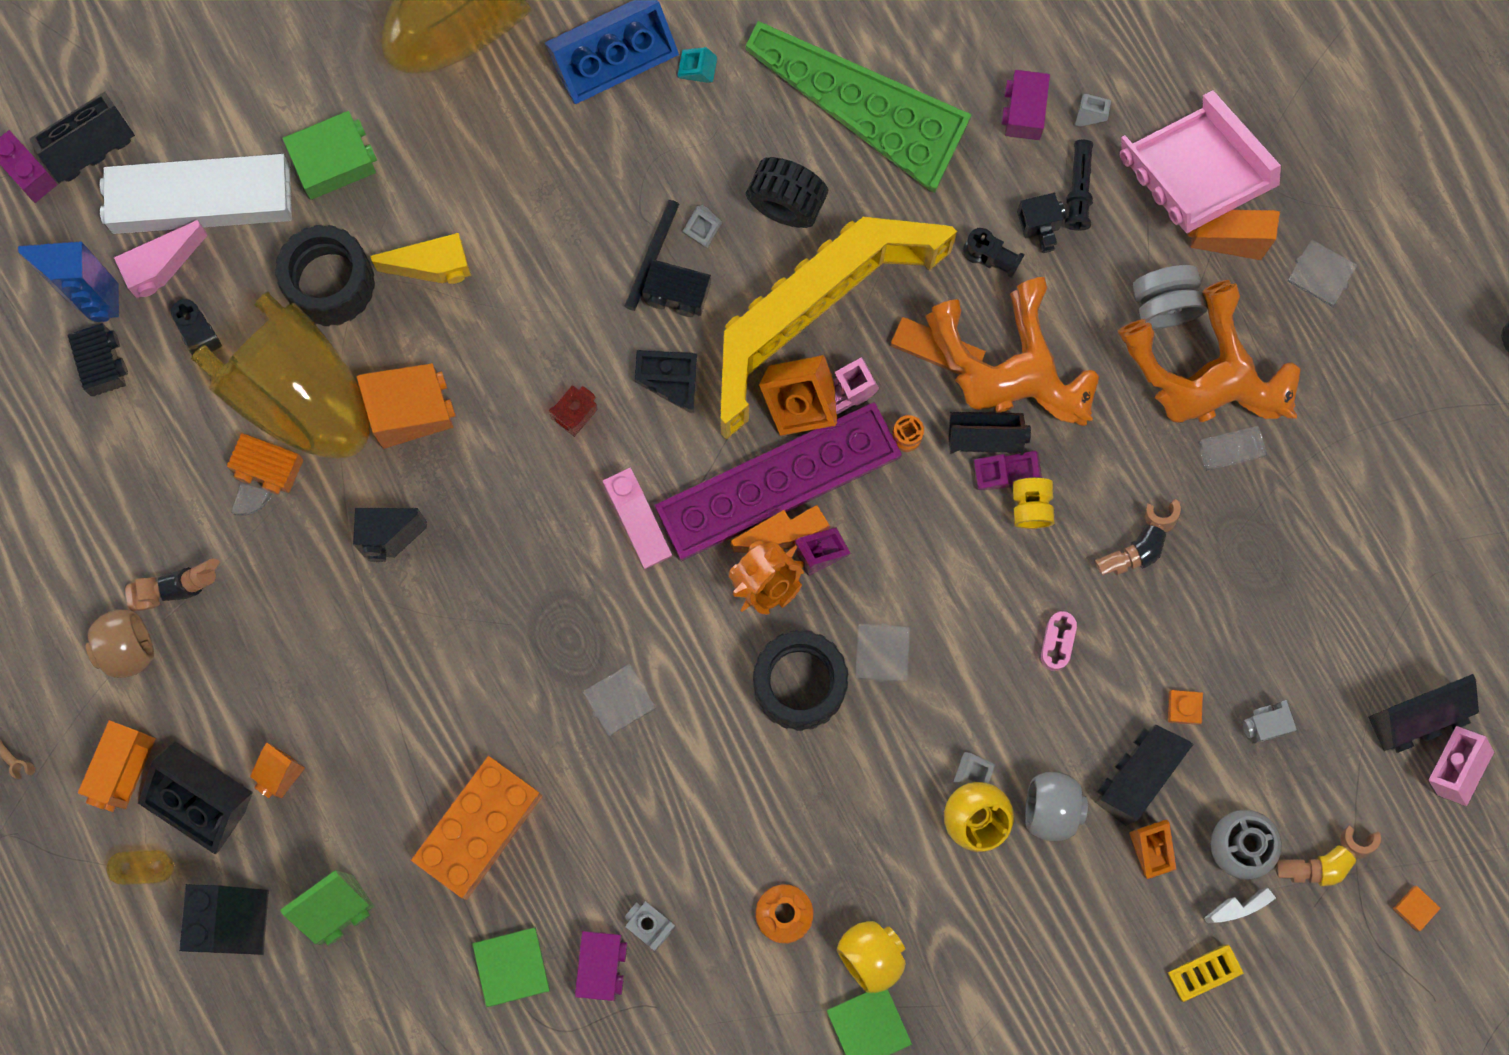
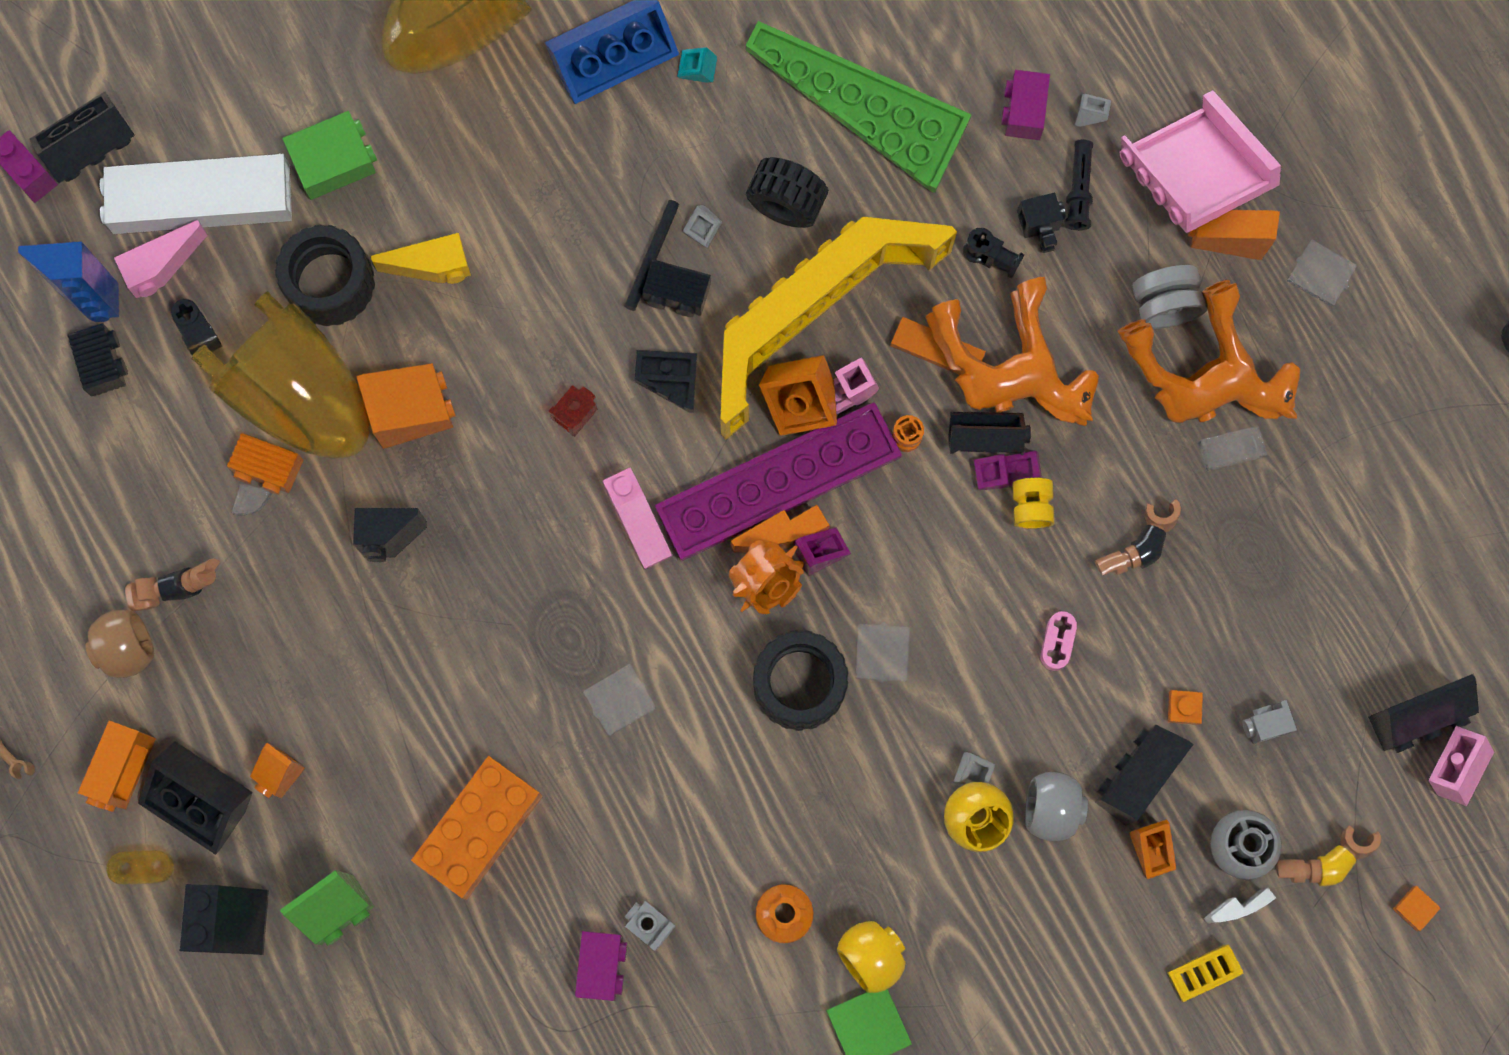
bright green tile [472,928,550,1007] -> none

